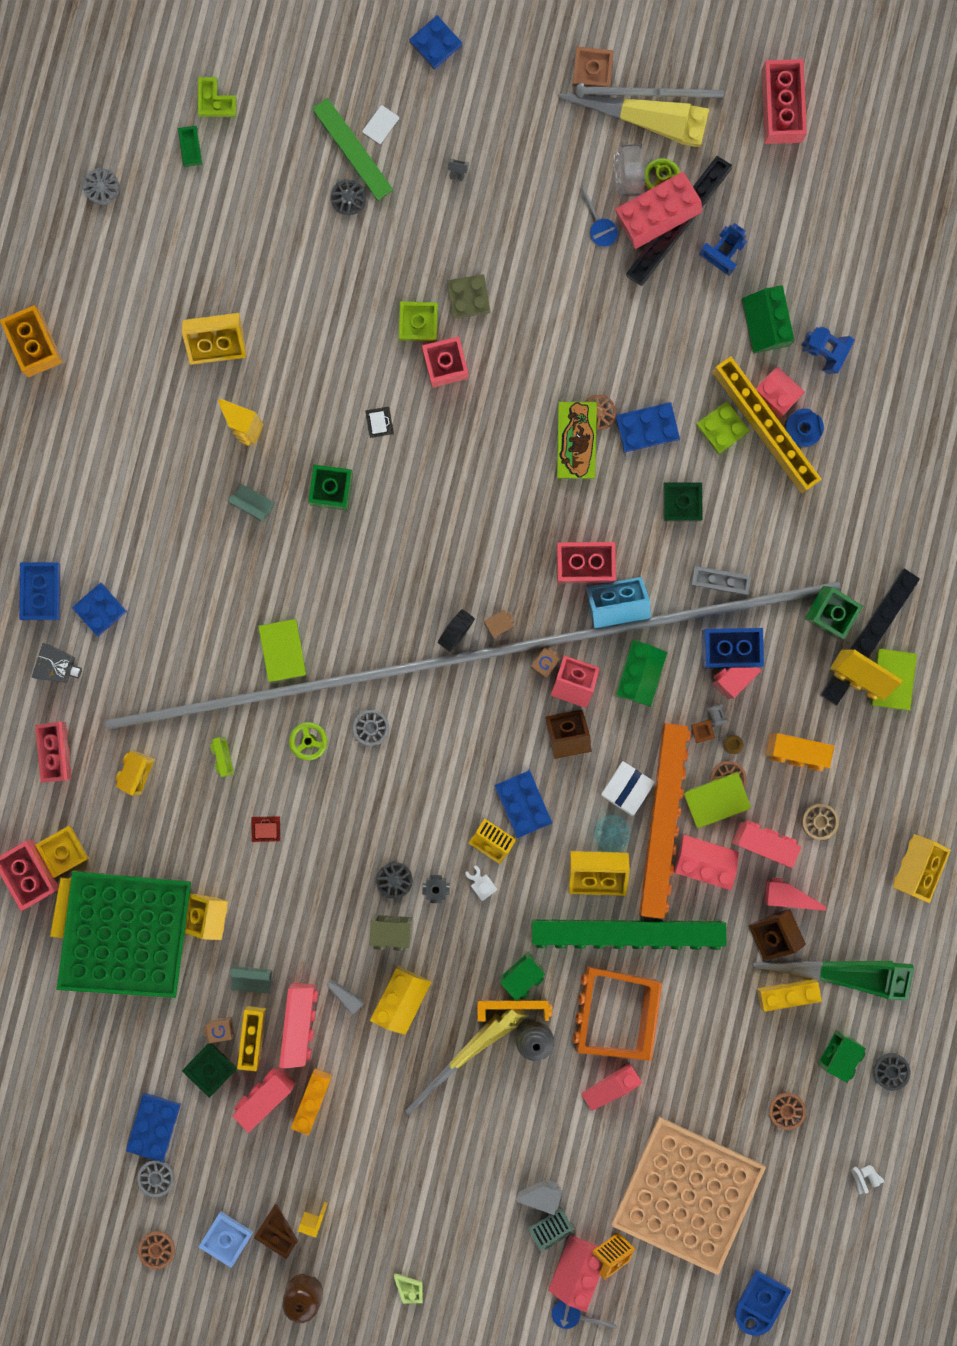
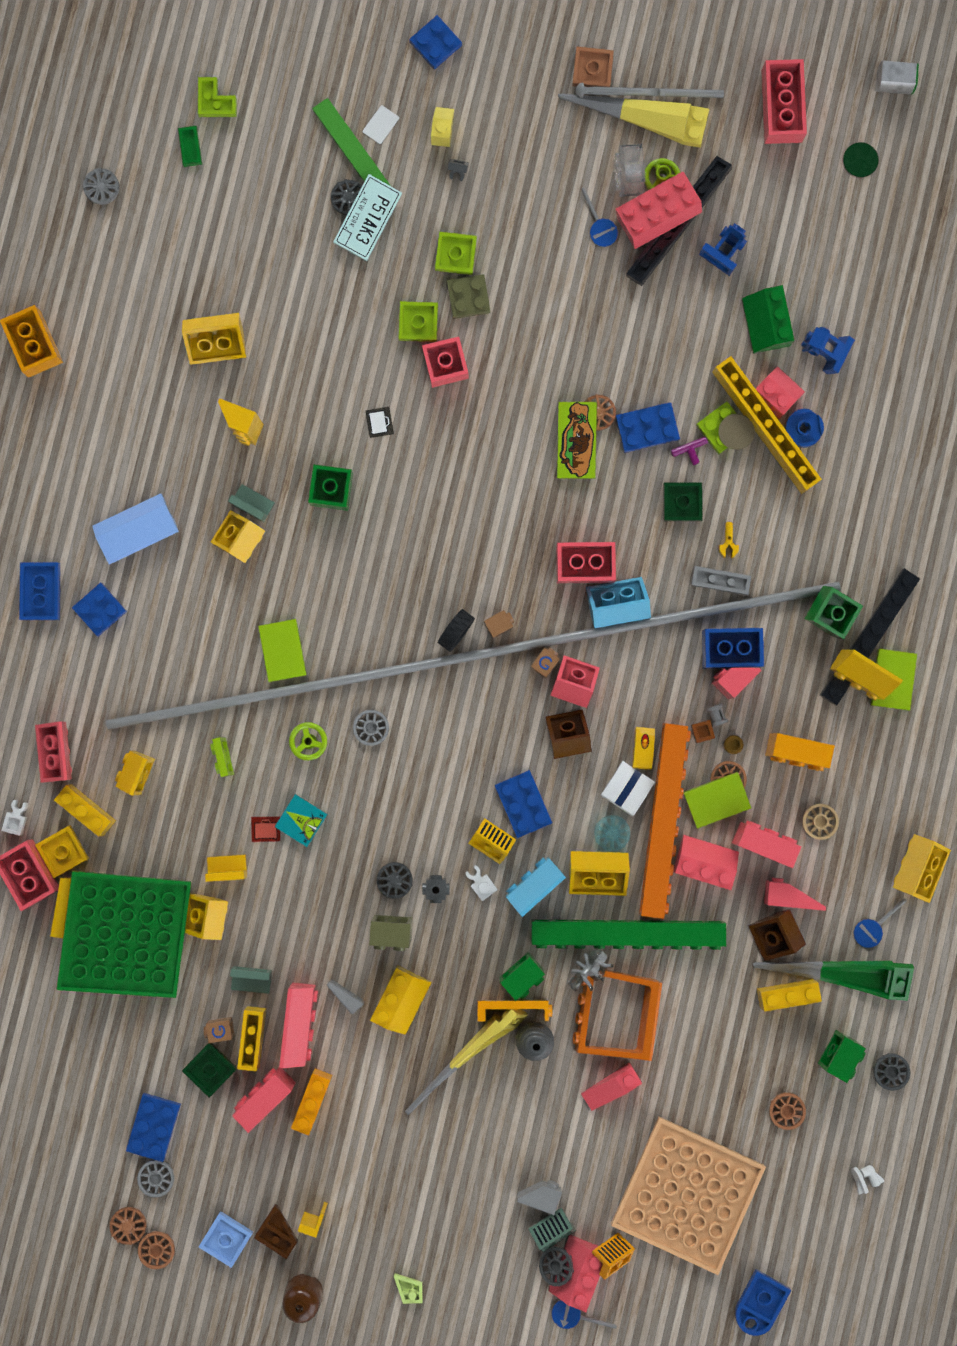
dark grey torso [31,643,82,683] -> none
green slope [614,640,668,707] -> none
none -> white plate [1,800,28,836]
none -> yellow brick [54,784,116,837]
none -> light blue slope [92,493,179,565]
none -> nougat wheel [110,1207,147,1245]
none -> yellow panel [205,854,247,882]
none -> yellow slope [211,510,265,563]
none -> teal tile [275,794,328,847]
none -> light aqua tile [333,174,402,261]
none -> light yellow slope [431,107,454,147]
none -> lime plate [435,231,477,275]
none -> medium azure slope [506,857,566,917]
none -> dark grey wheel [539,1247,574,1286]
none -> animal [568,949,613,991]
none -> yellow slope [632,727,655,770]
none -> magenta piece [671,437,708,465]
none -> dark tan sticker [719,414,755,450]
none -> yellow bar [719,522,739,558]
none -> dark green sticker [843,142,879,177]
none -> blue piece [853,899,907,948]
none -> flat silver piece [875,61,919,95]

